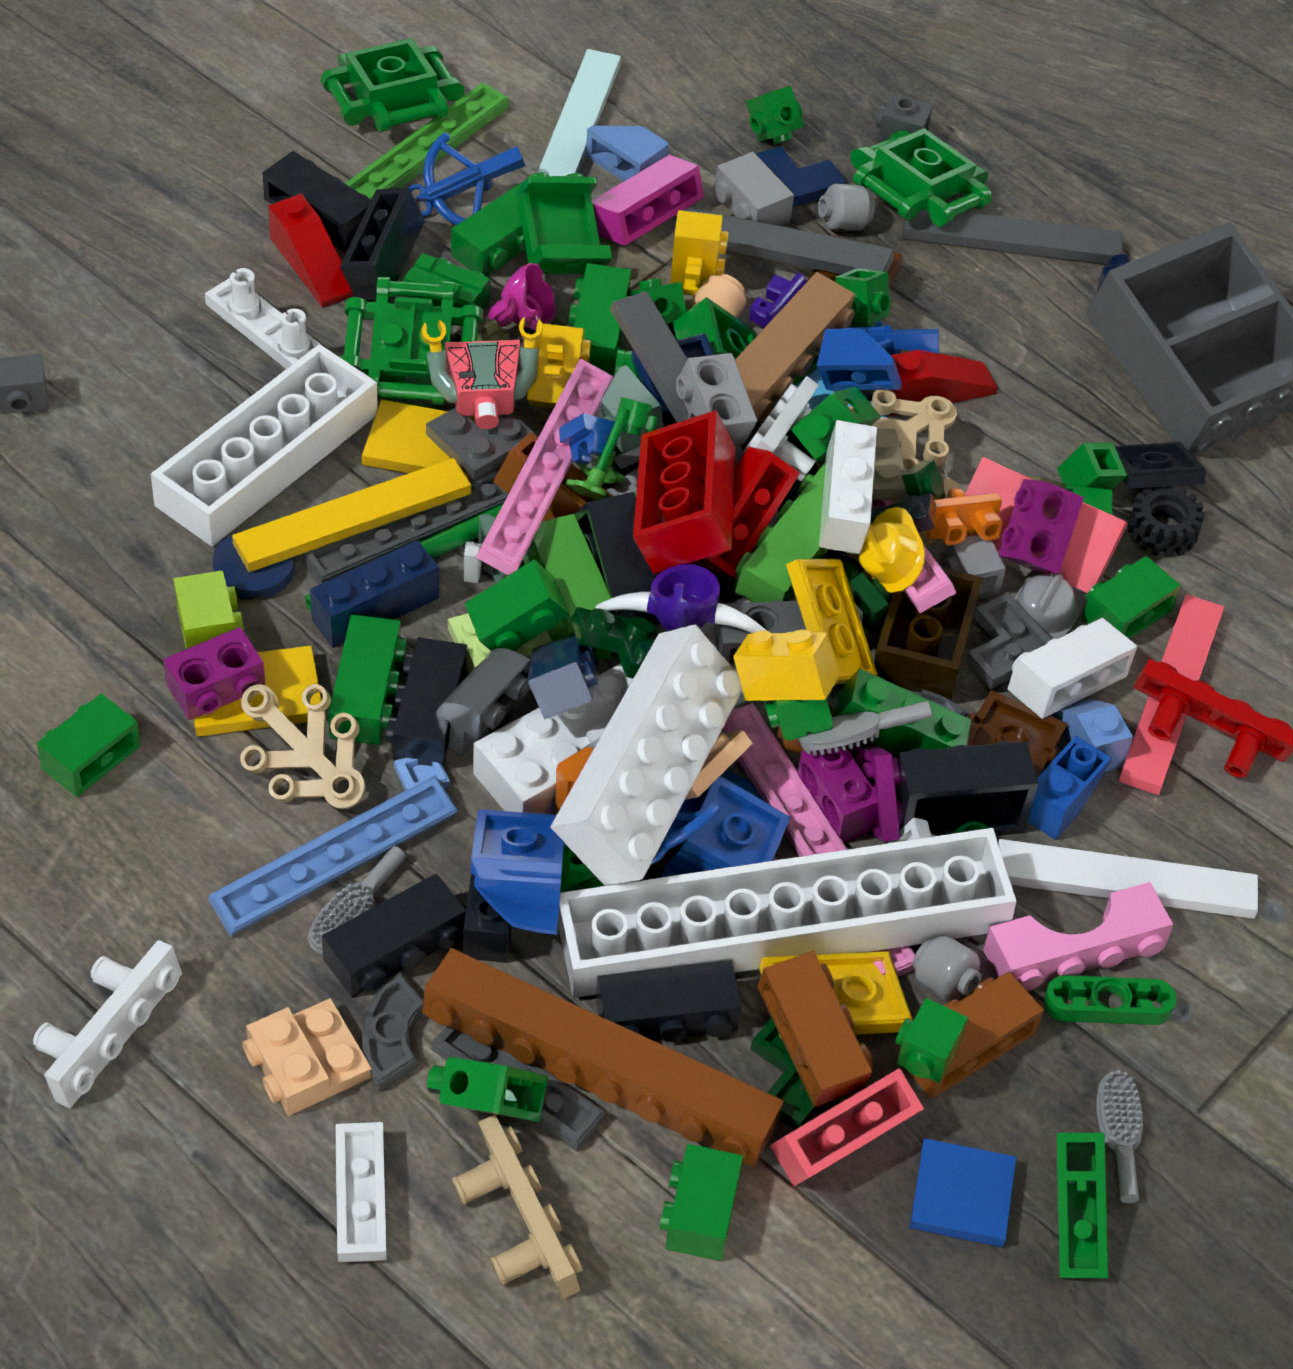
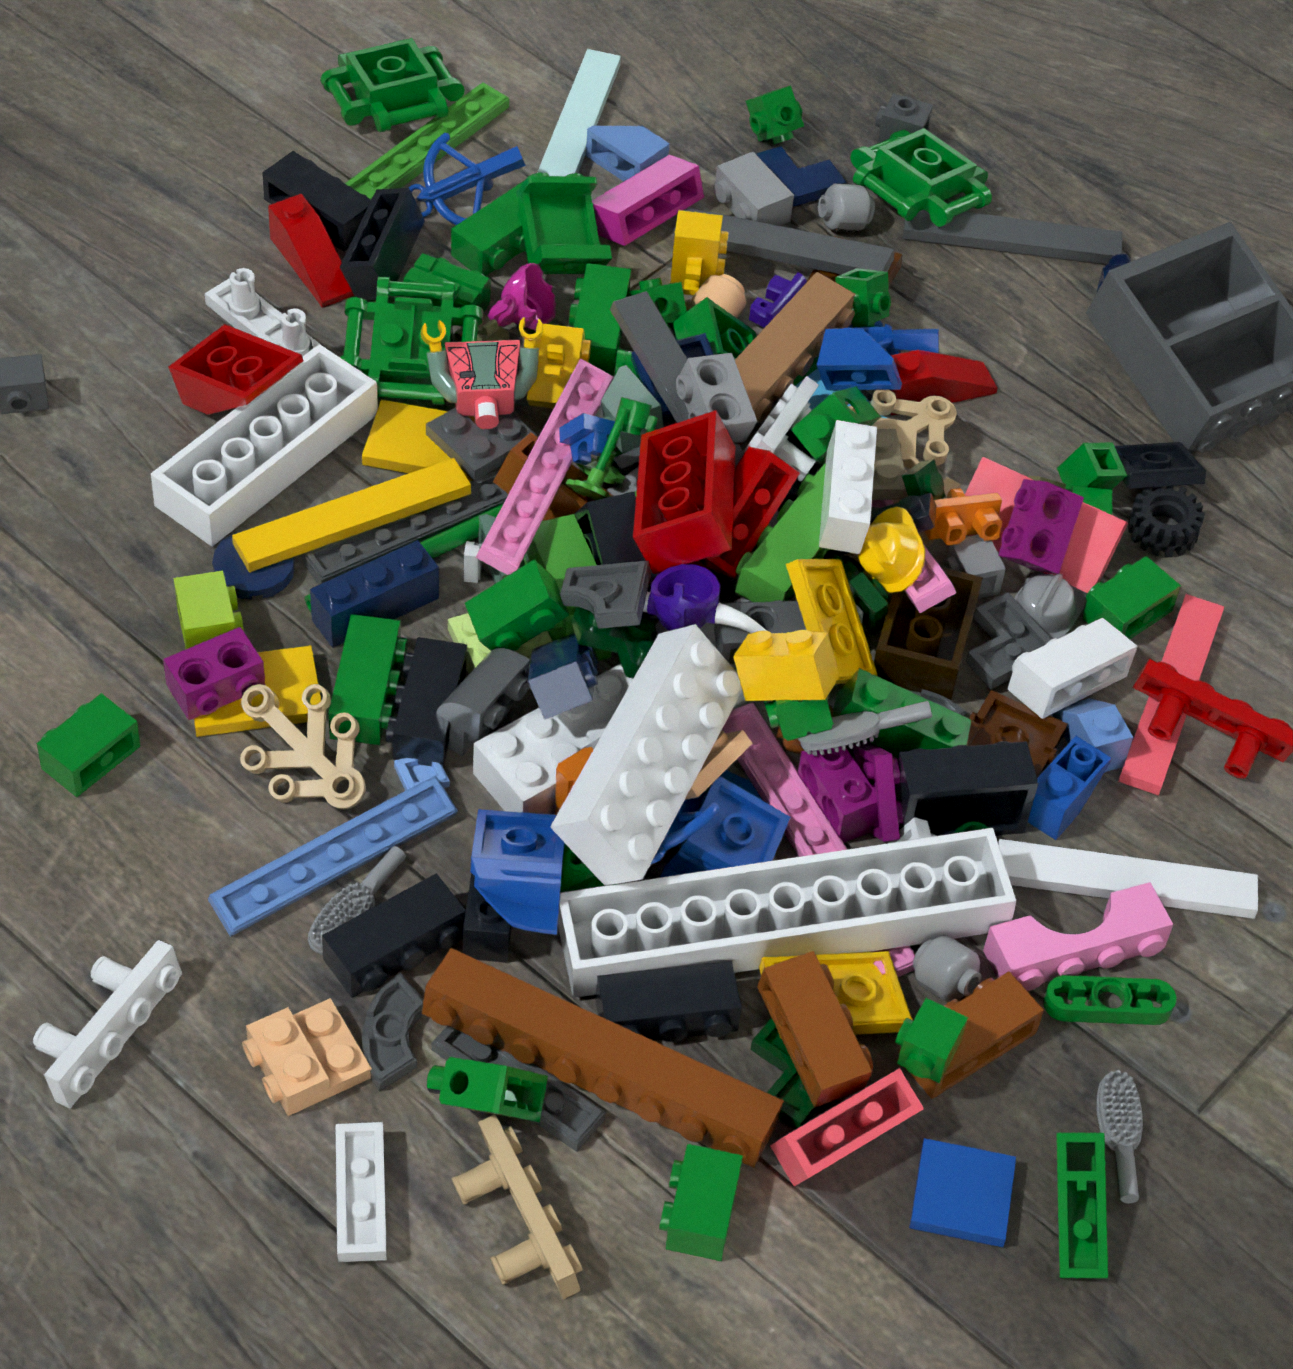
none -> red slope [168,324,304,415]
none -> dark grey tile [560,561,652,628]

